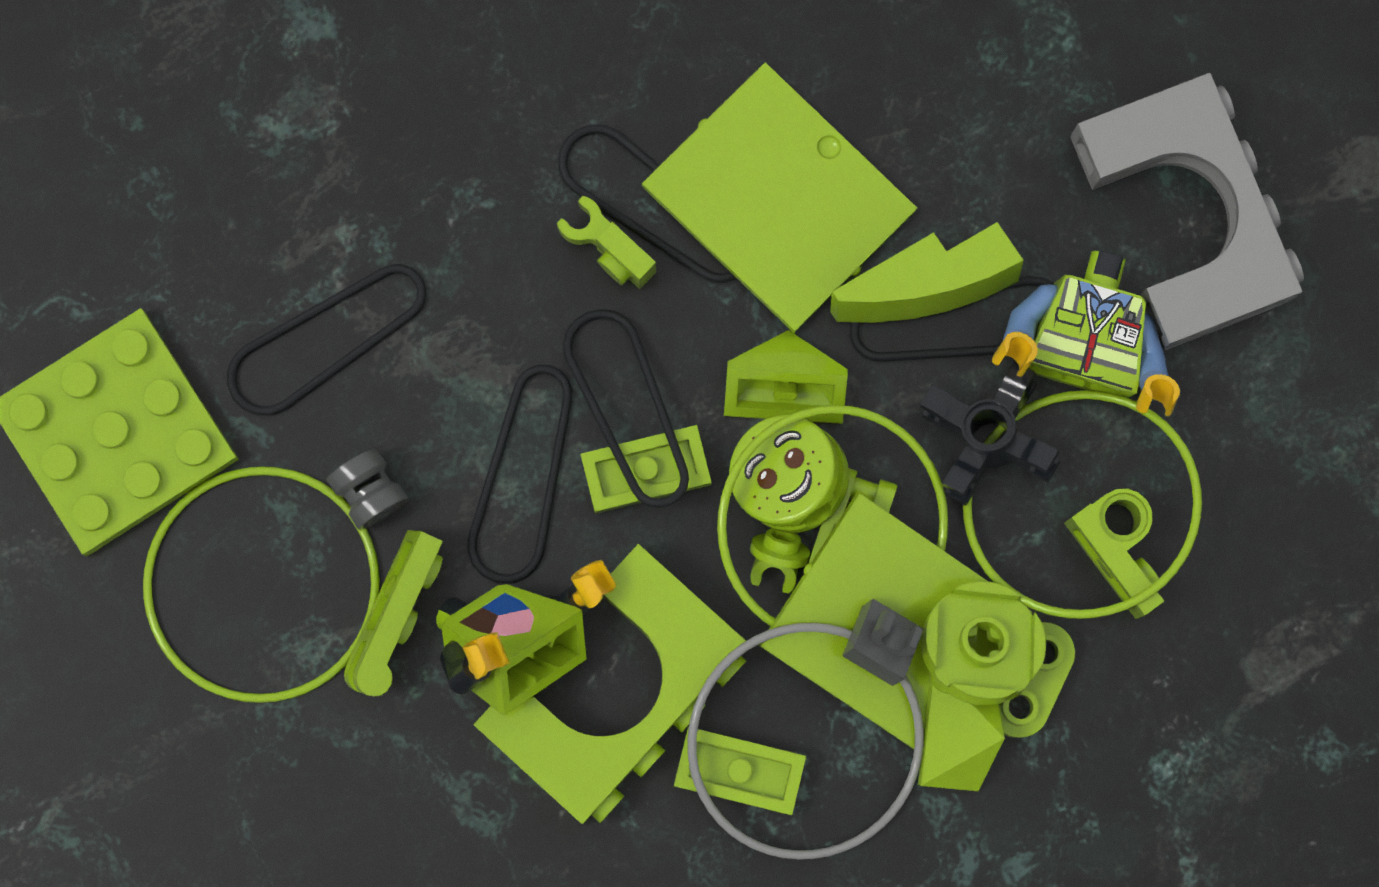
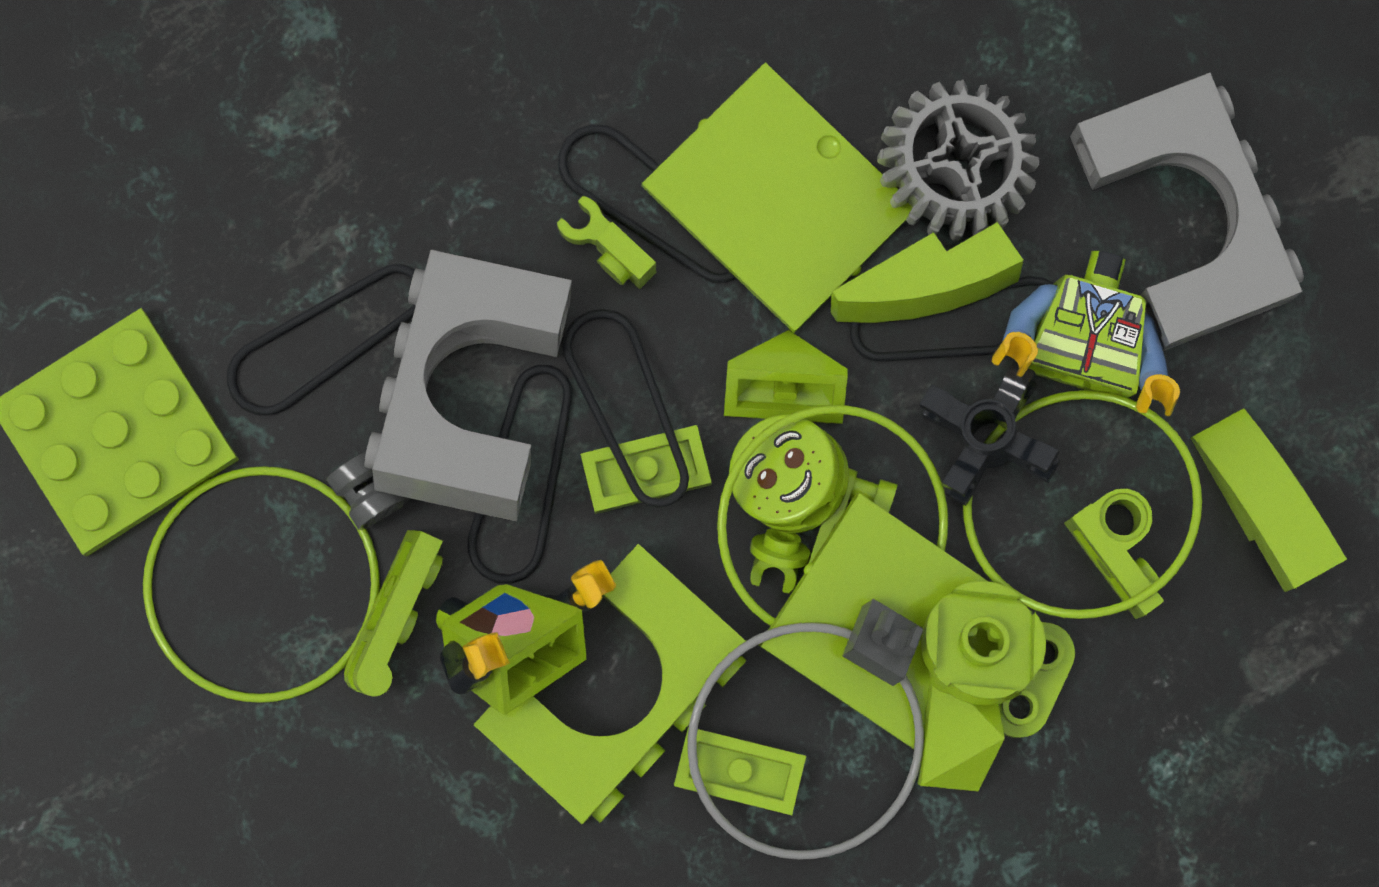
none -> light grey arch [364,250,572,522]
none -> light grey gear [877,79,1039,241]
none -> lime slope [1191,408,1347,592]

